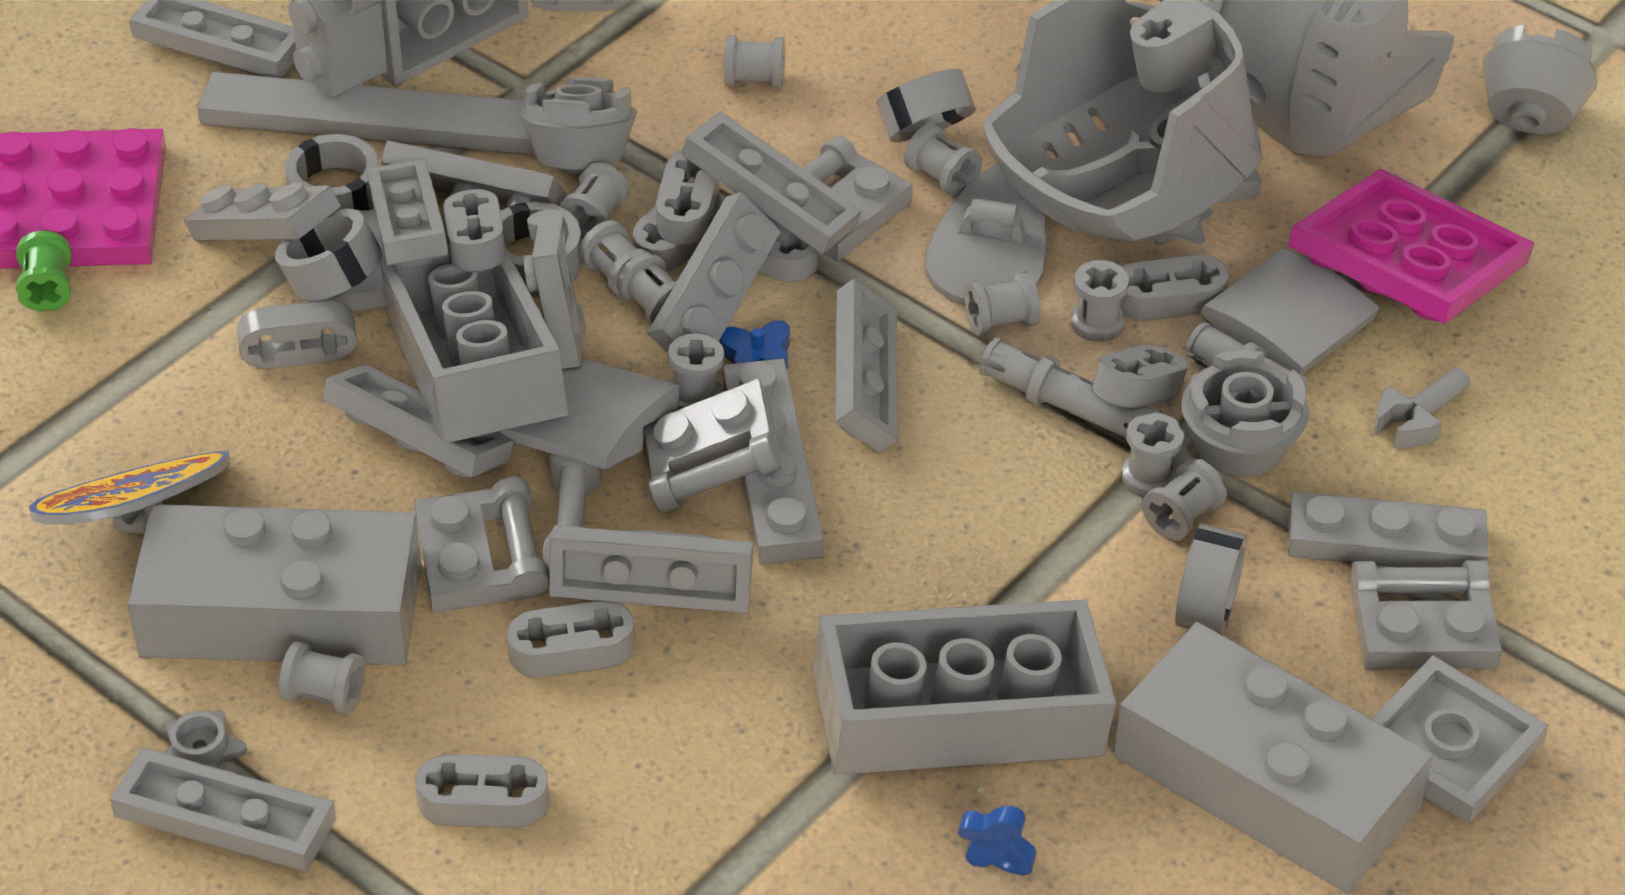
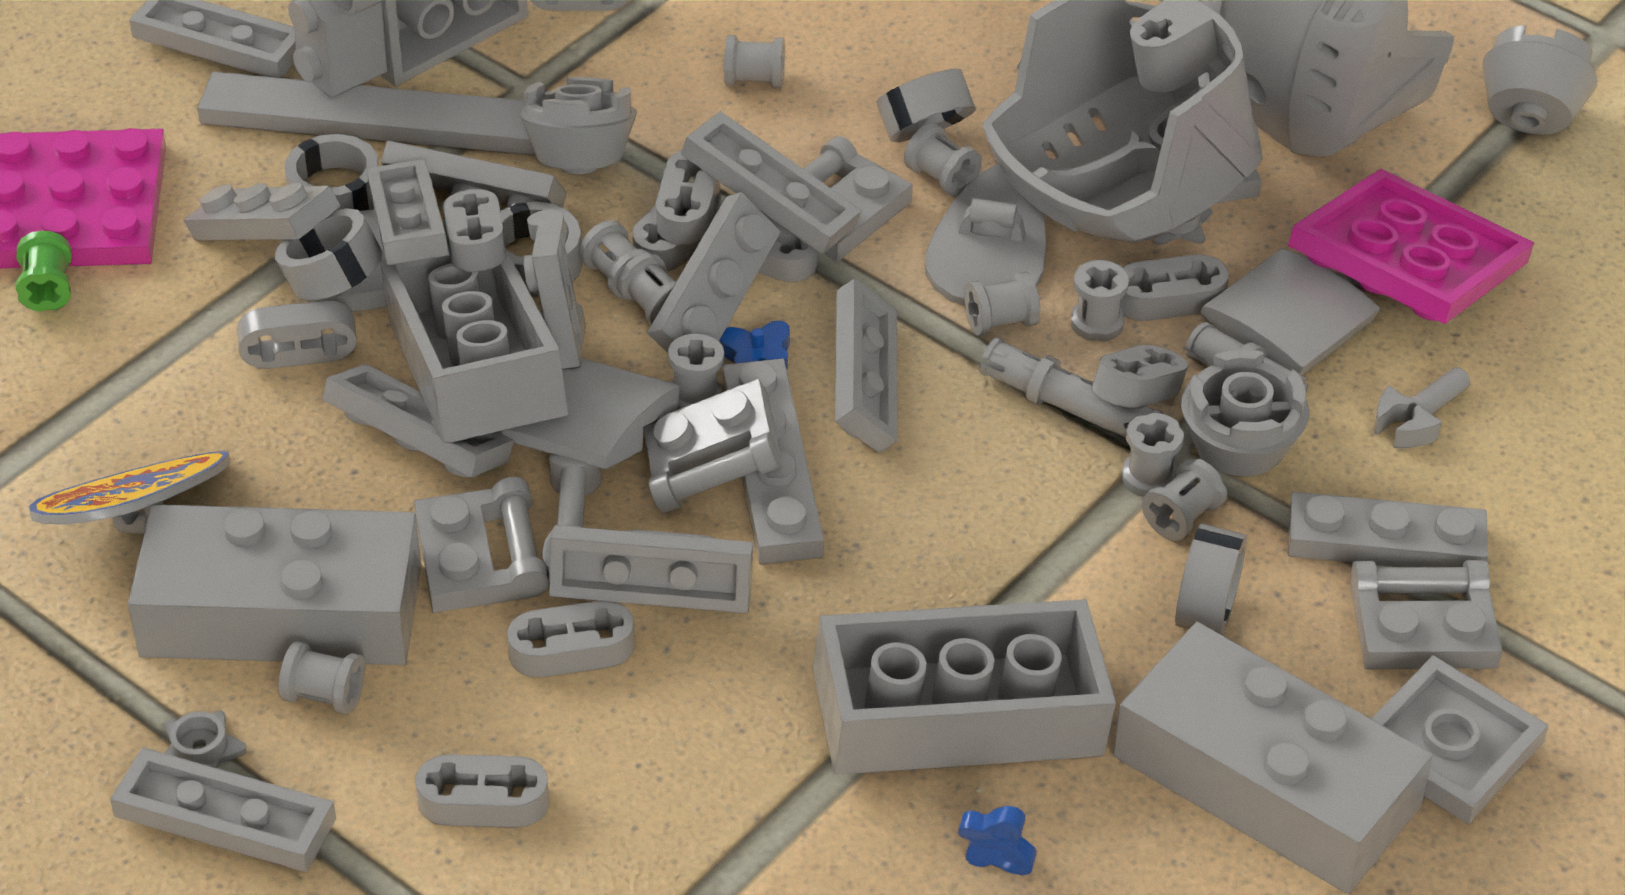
light grey bush [559,162,630,239] -> none

